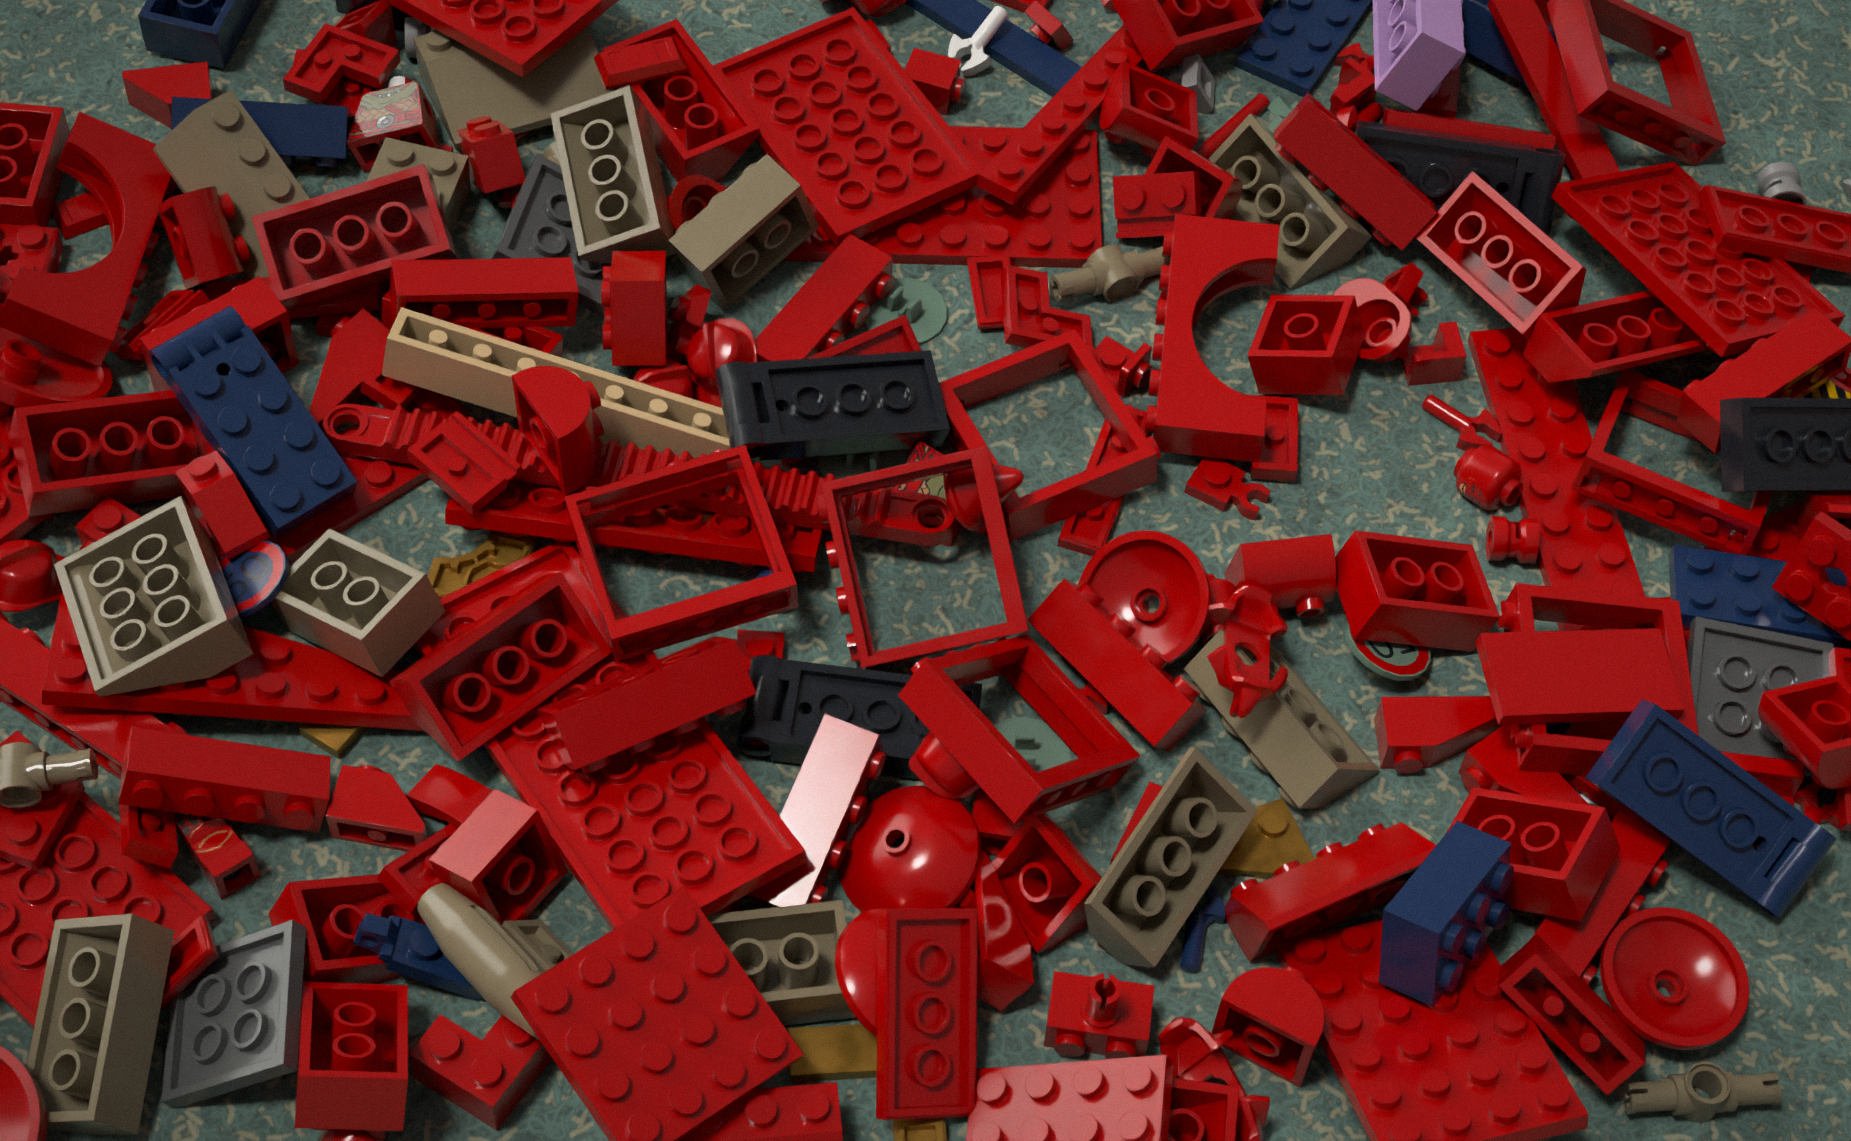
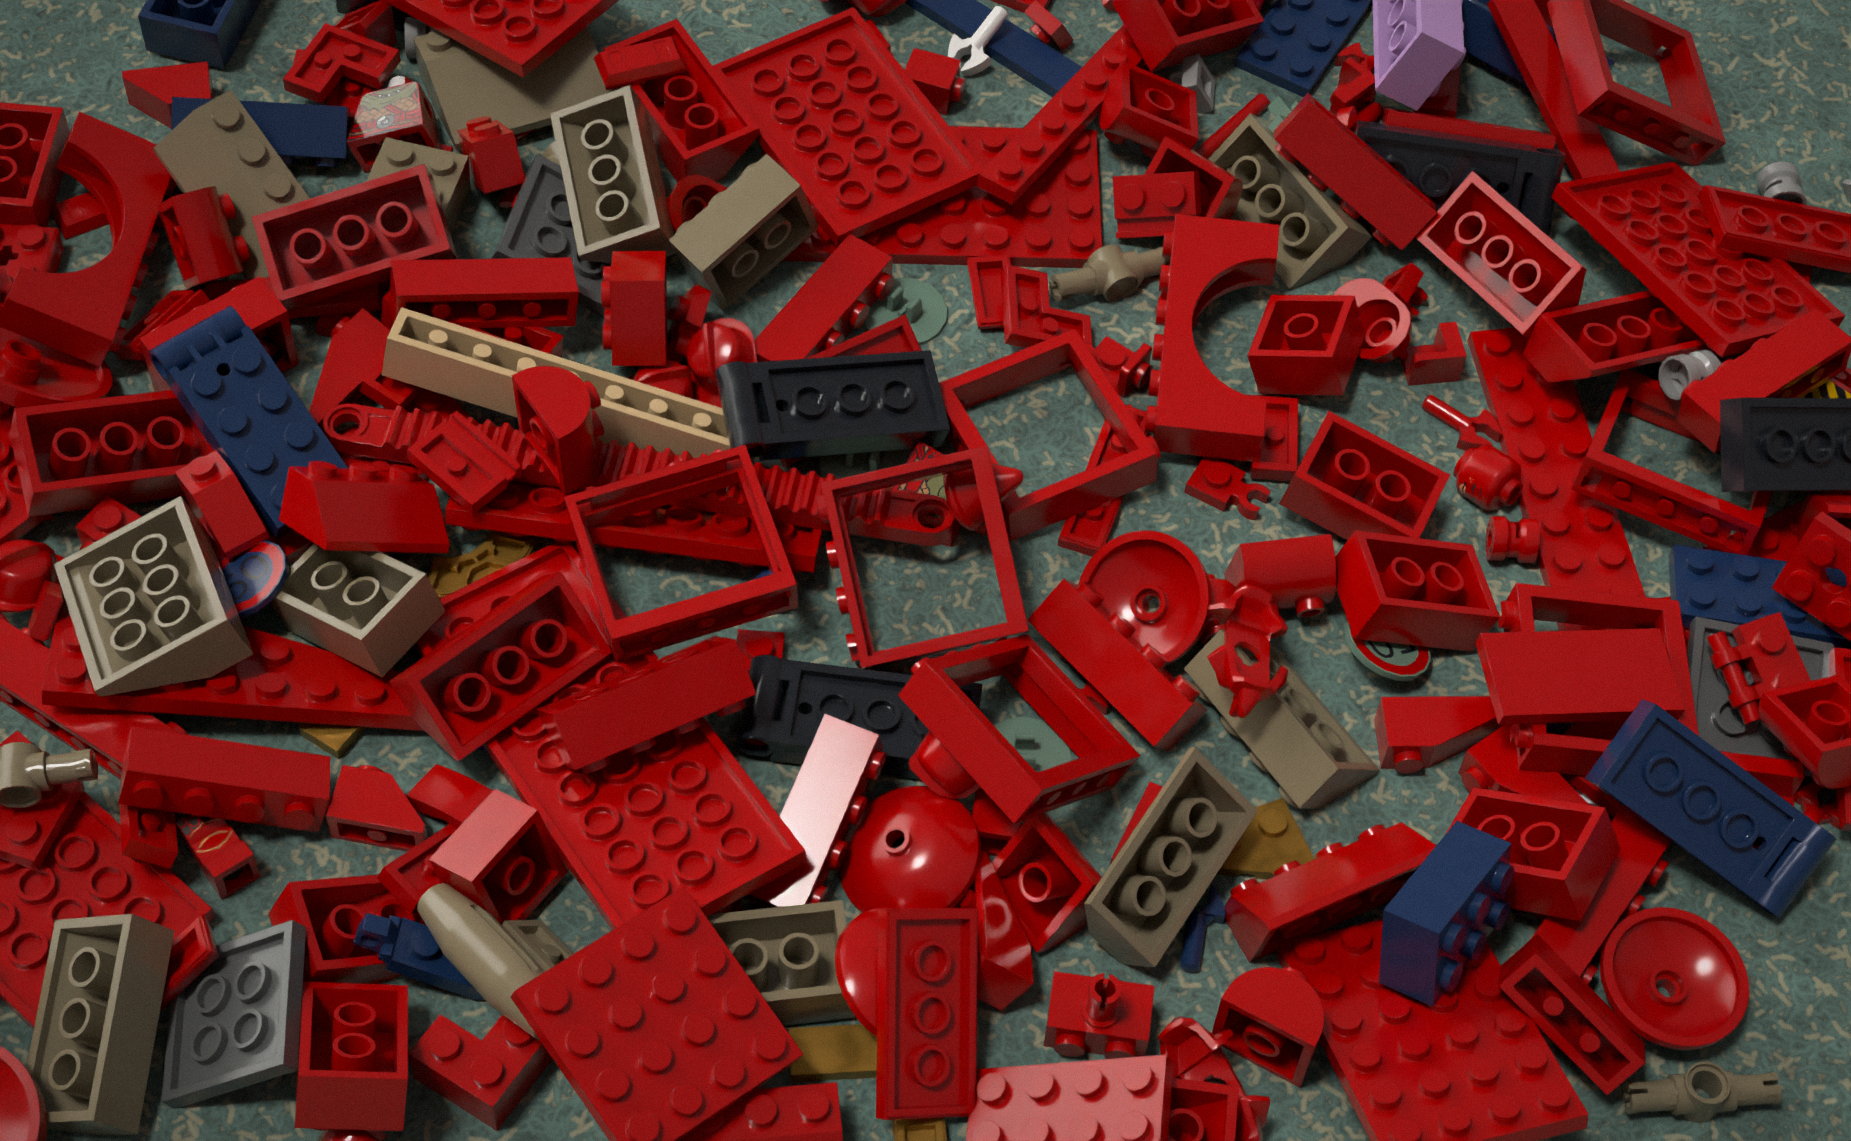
none -> red tile [28,580,64,642]
none -> red slope [279,461,450,553]
none -> red brick [1279,411,1450,540]
none -> light grey wheel [1658,350,1721,400]
none -> red plate [1707,612,1811,725]

